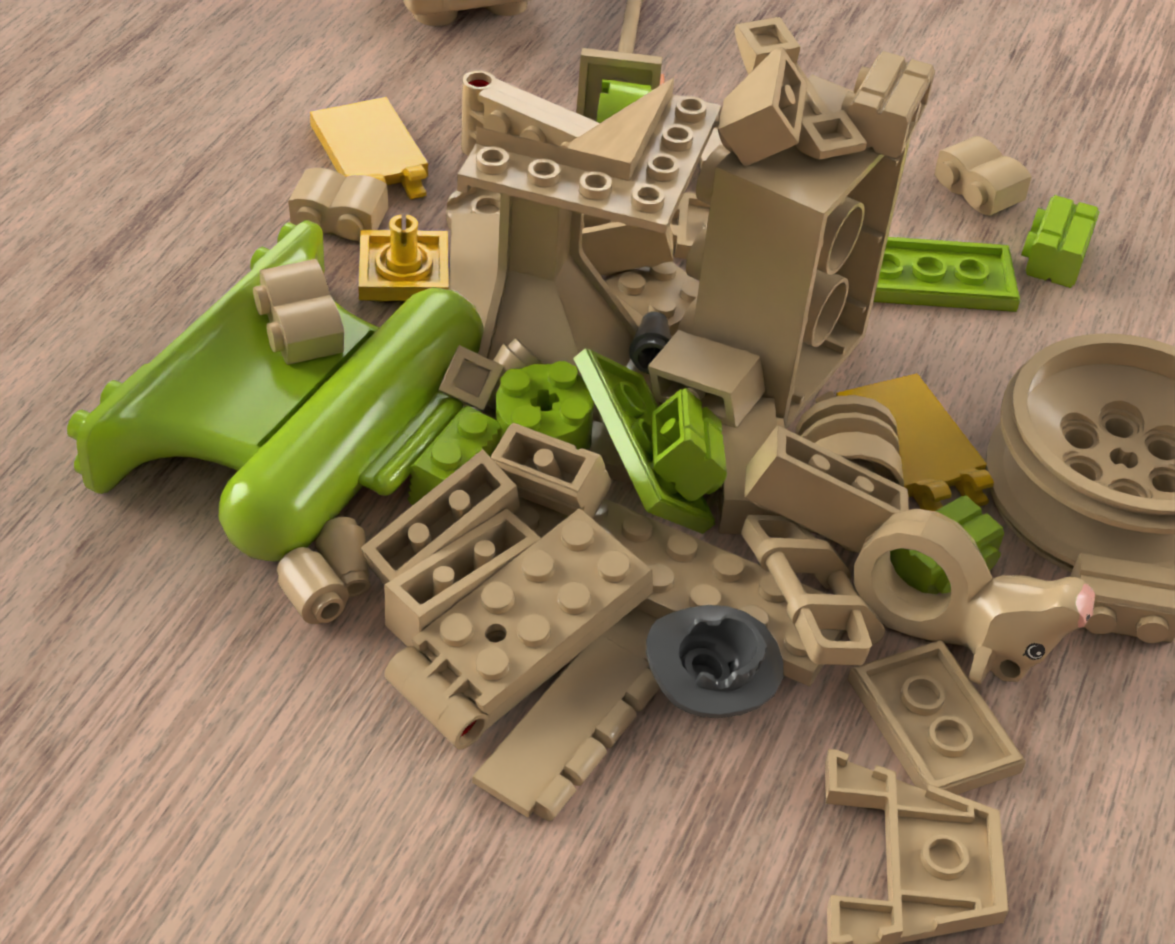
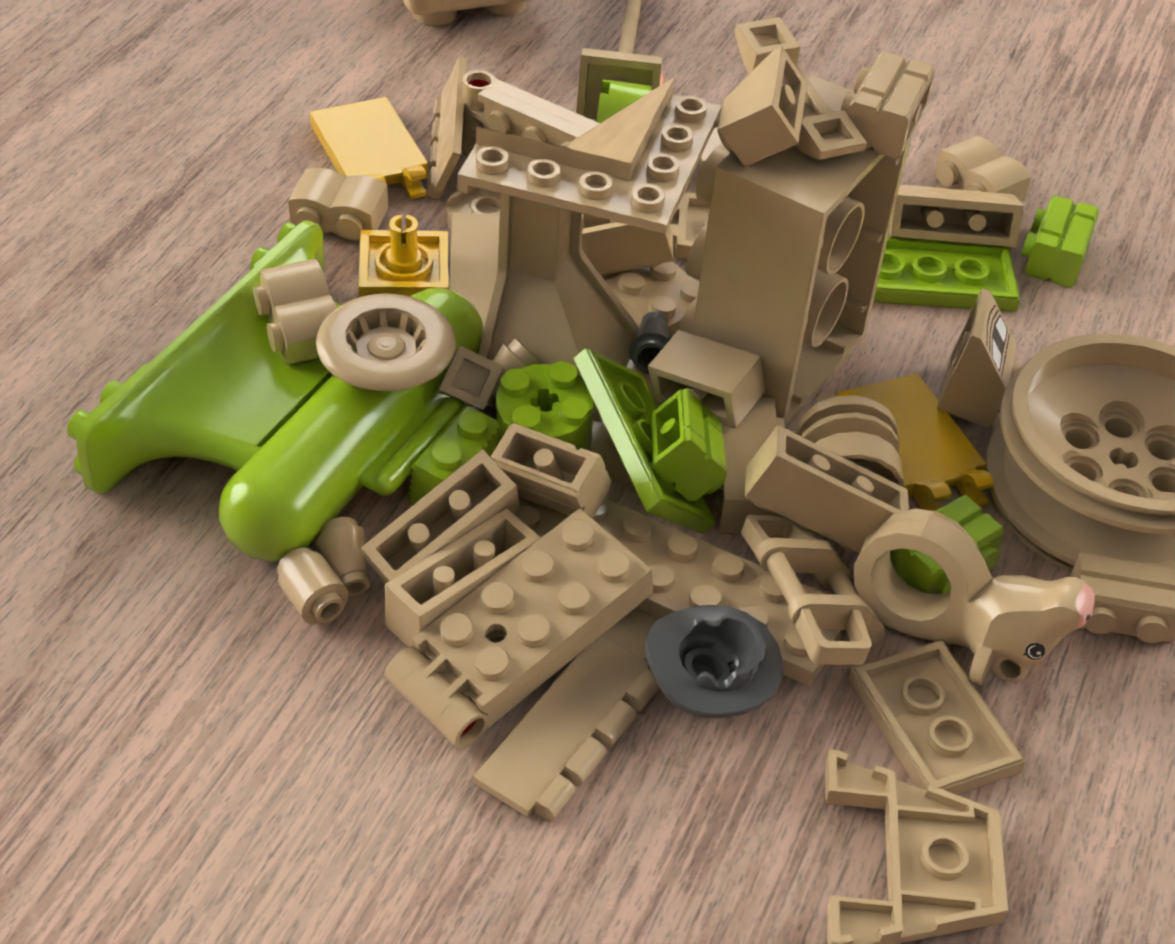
none -> tan wheel [316,294,456,391]
none -> tan windscreen [427,56,467,199]
none -> tan brick [889,184,1024,247]
none -> tan slope [937,288,1019,429]

